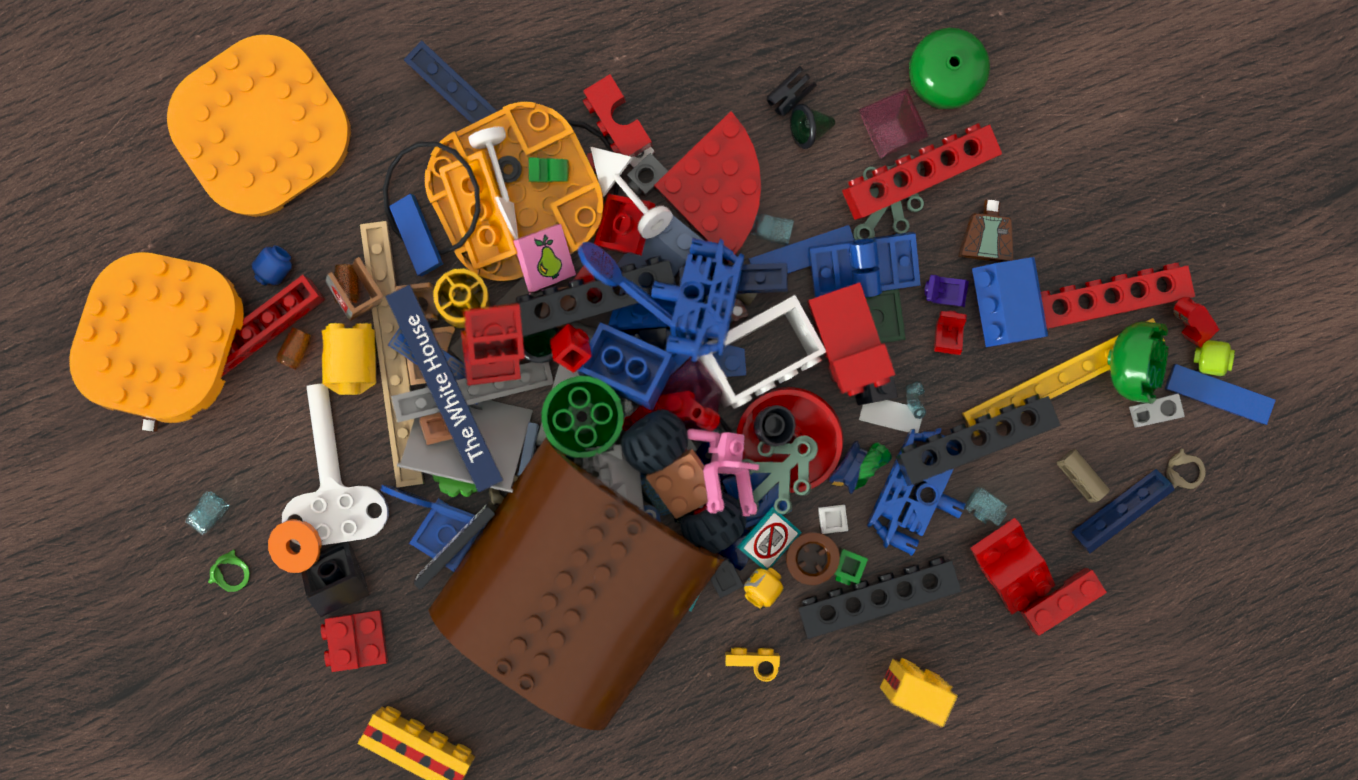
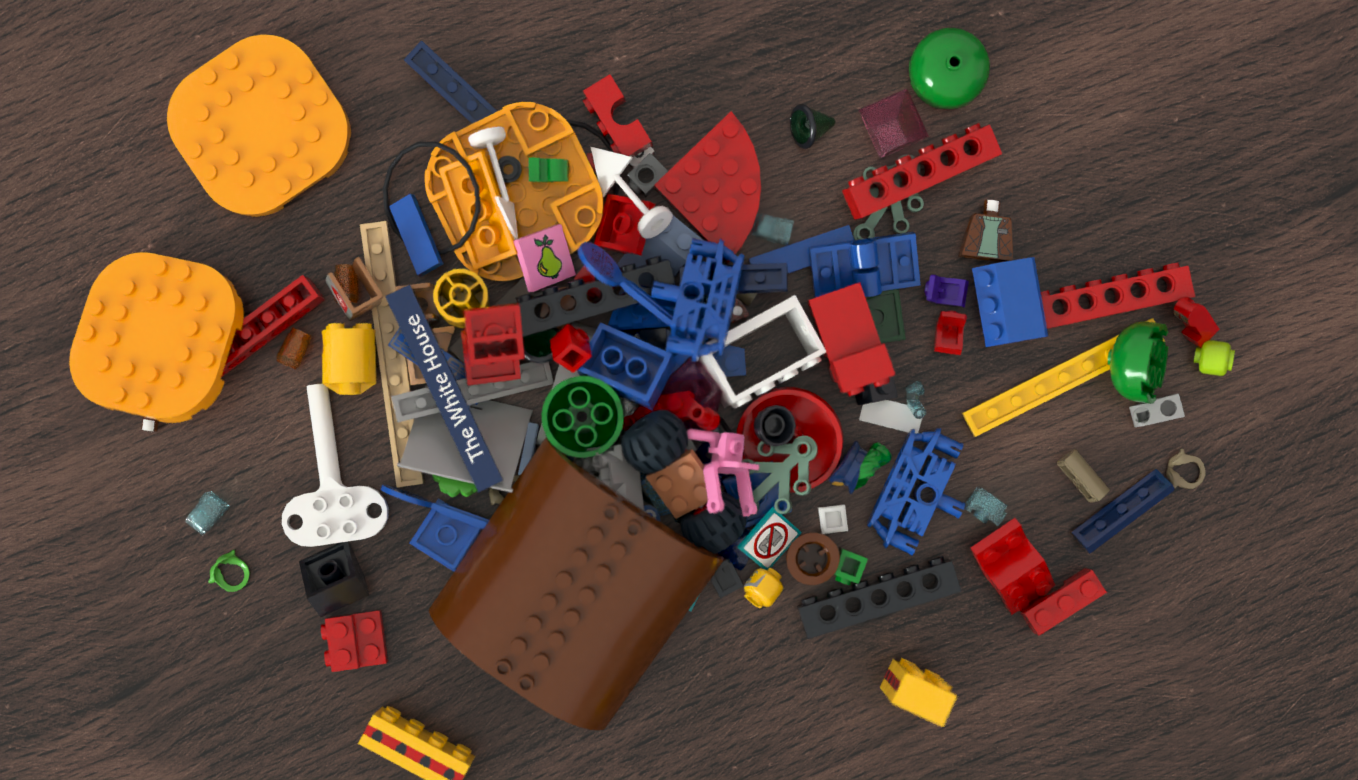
blue head [252,245,292,286] -> none
orange tile [268,519,322,573] -> none
black tile [413,501,496,589] -> none
nougat plate [420,412,453,445] -> none
yellow plate [725,647,780,682] -> none
black arm [766,66,817,116] -> none
black brick [895,394,1061,486] -> none
blue tile [1165,364,1276,425] -> none

